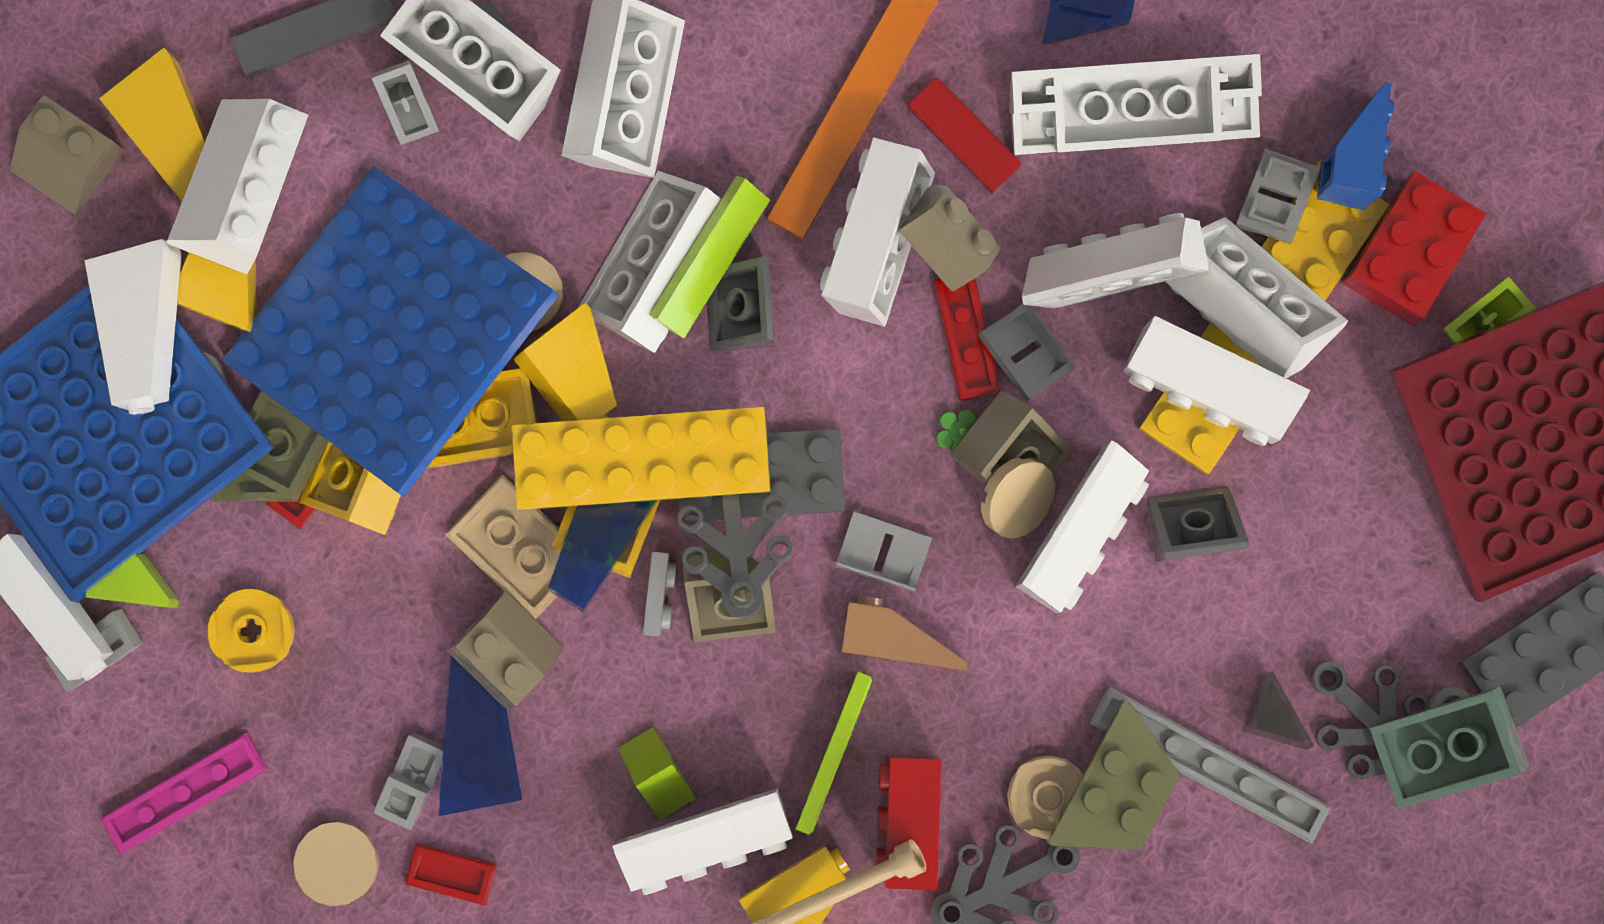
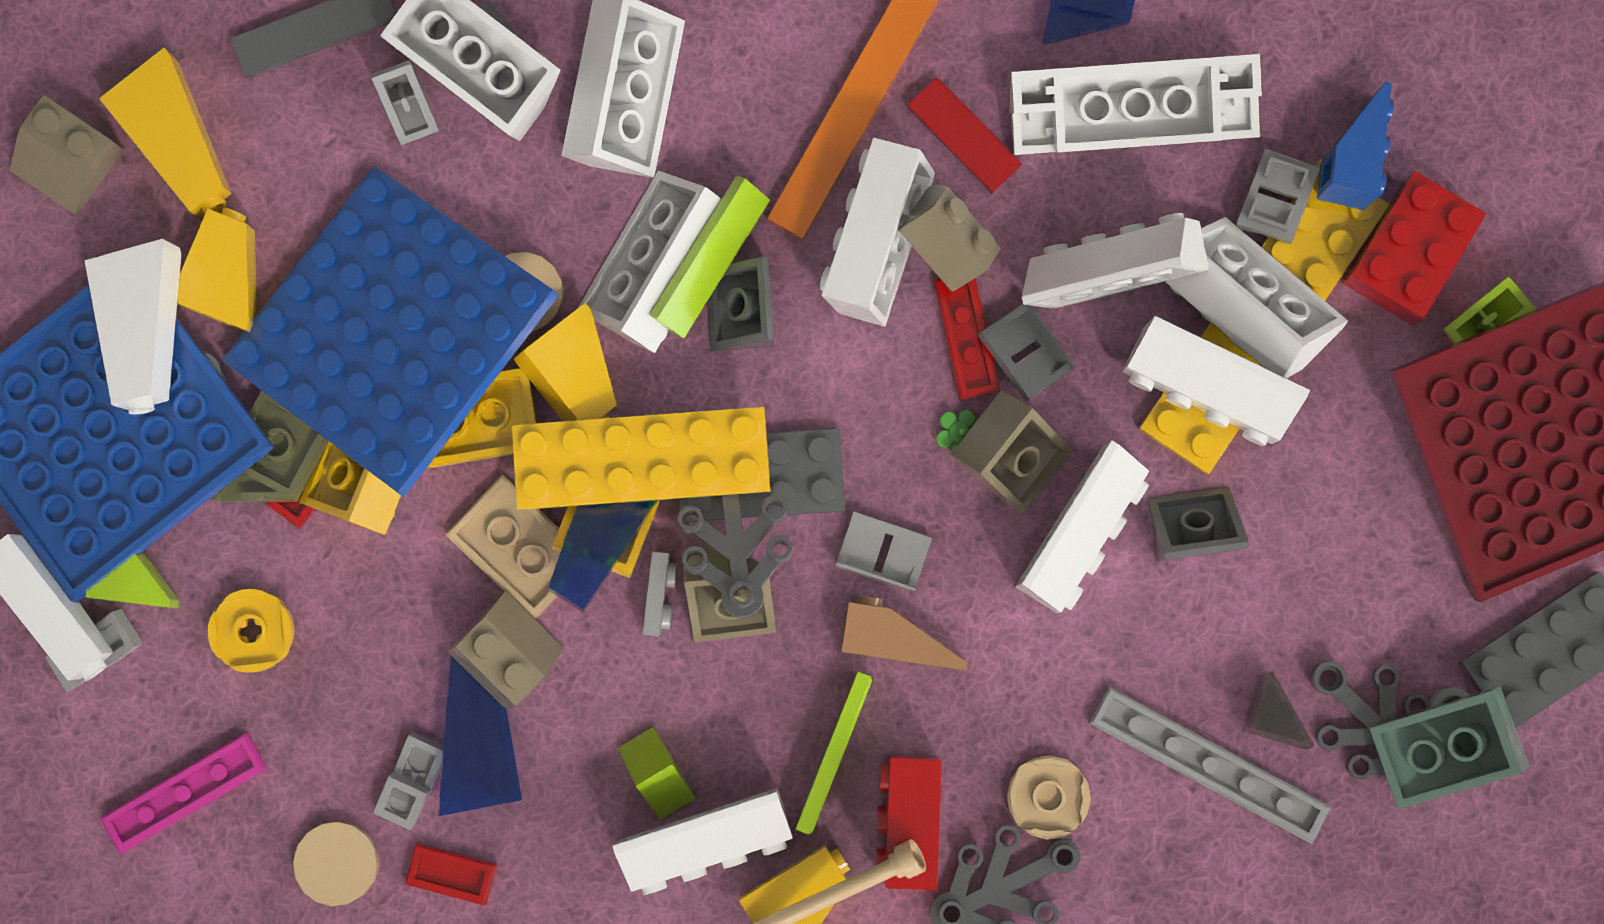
white slope [166,99,308,274] -> none
tan tile [981,457,1055,539] -> none
olive wing [1046,700,1180,850] -> none

